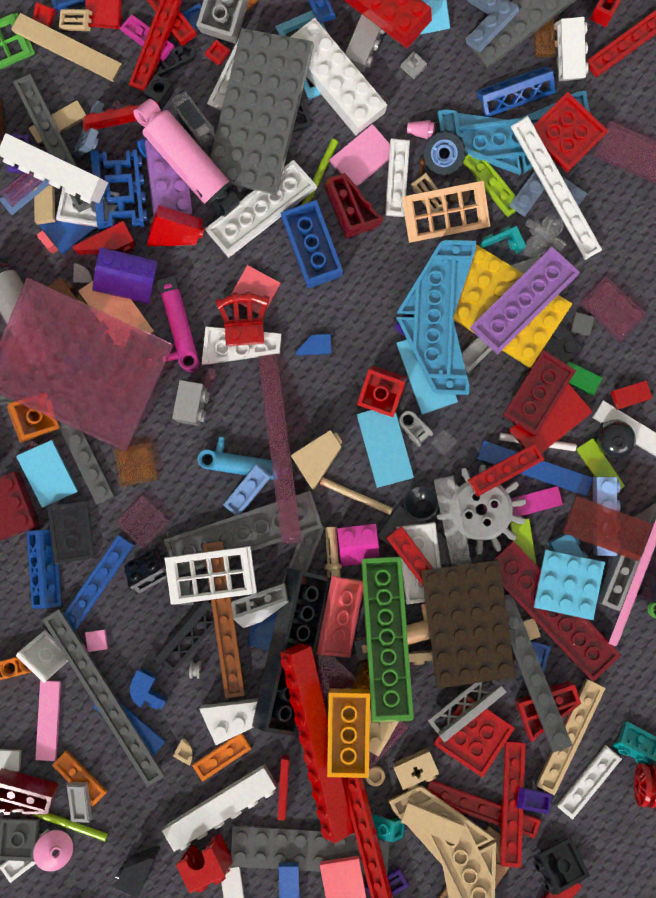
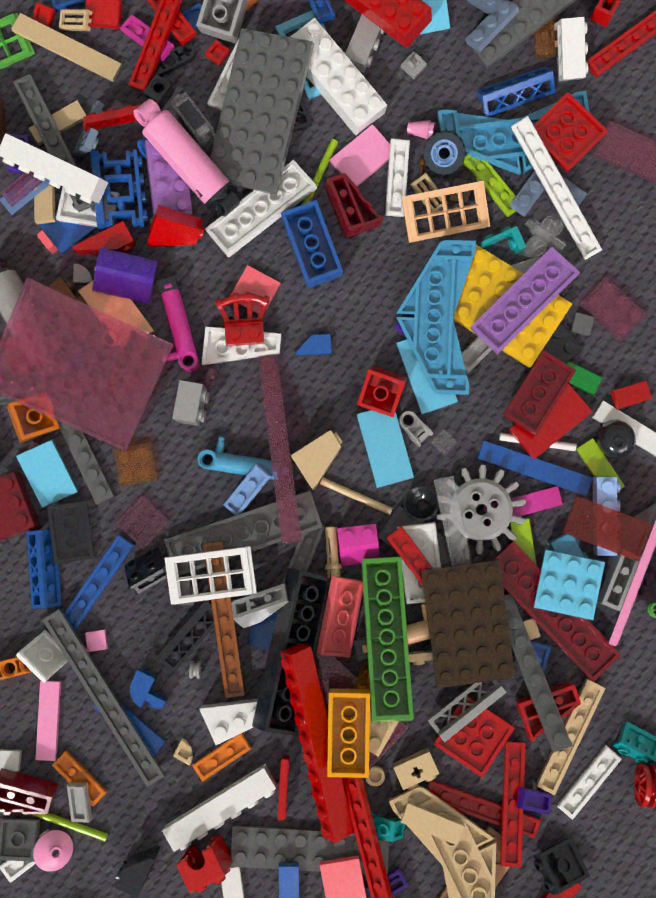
red tile [468,443,545,497] -> none

